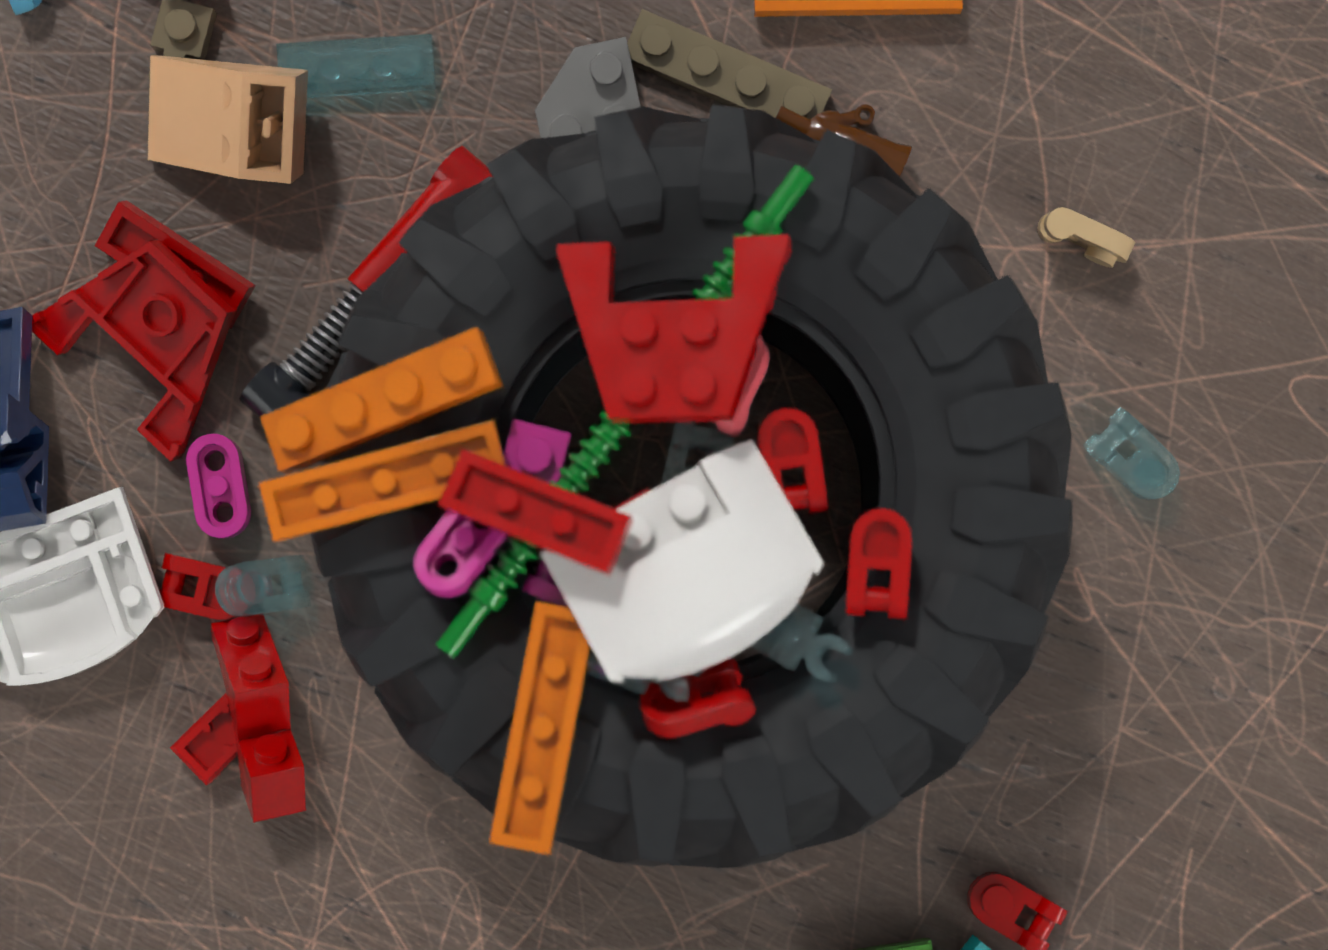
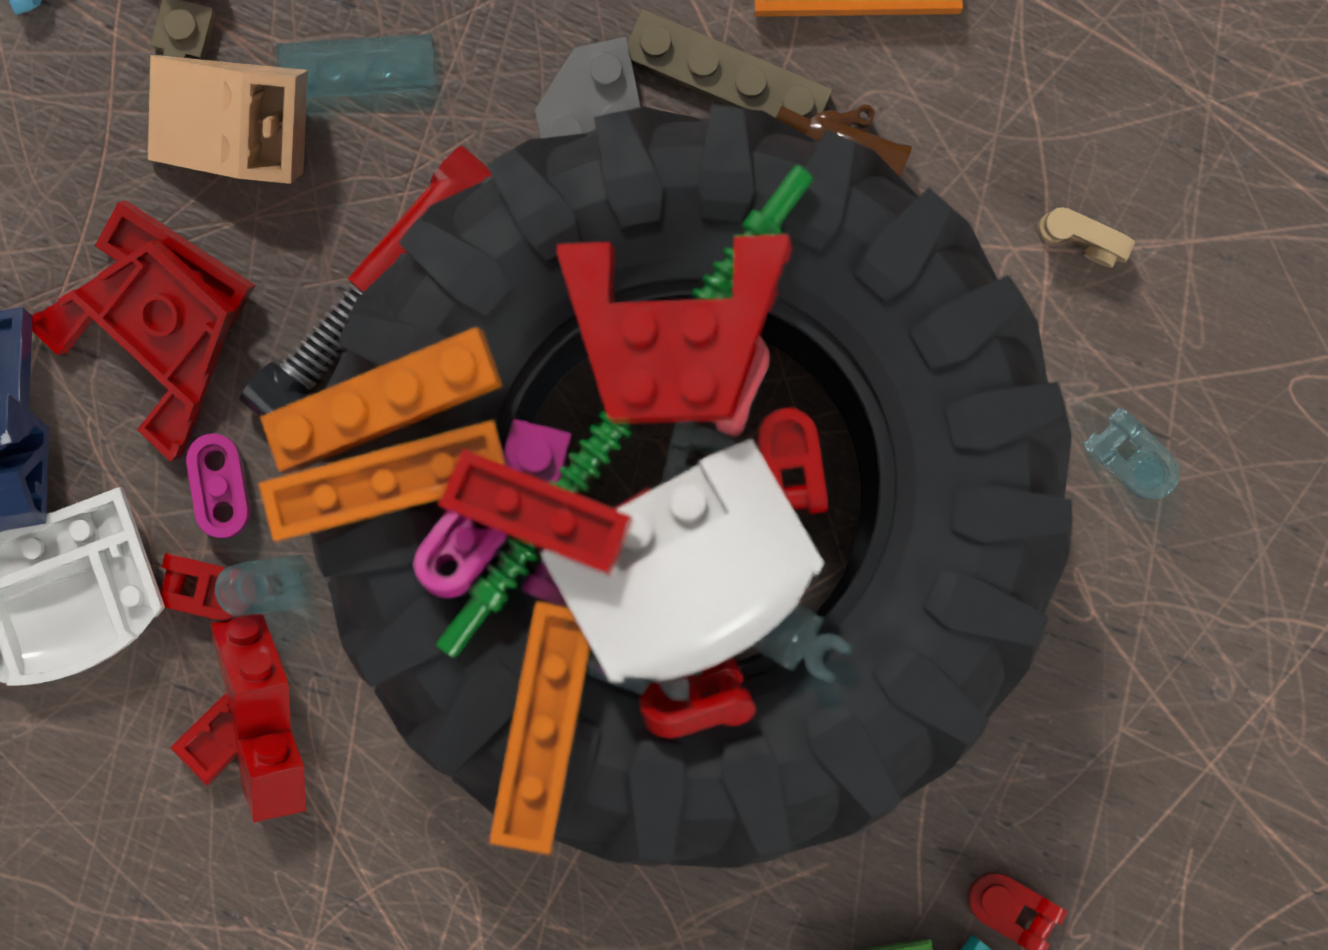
red plate [846,508,912,619] -> none

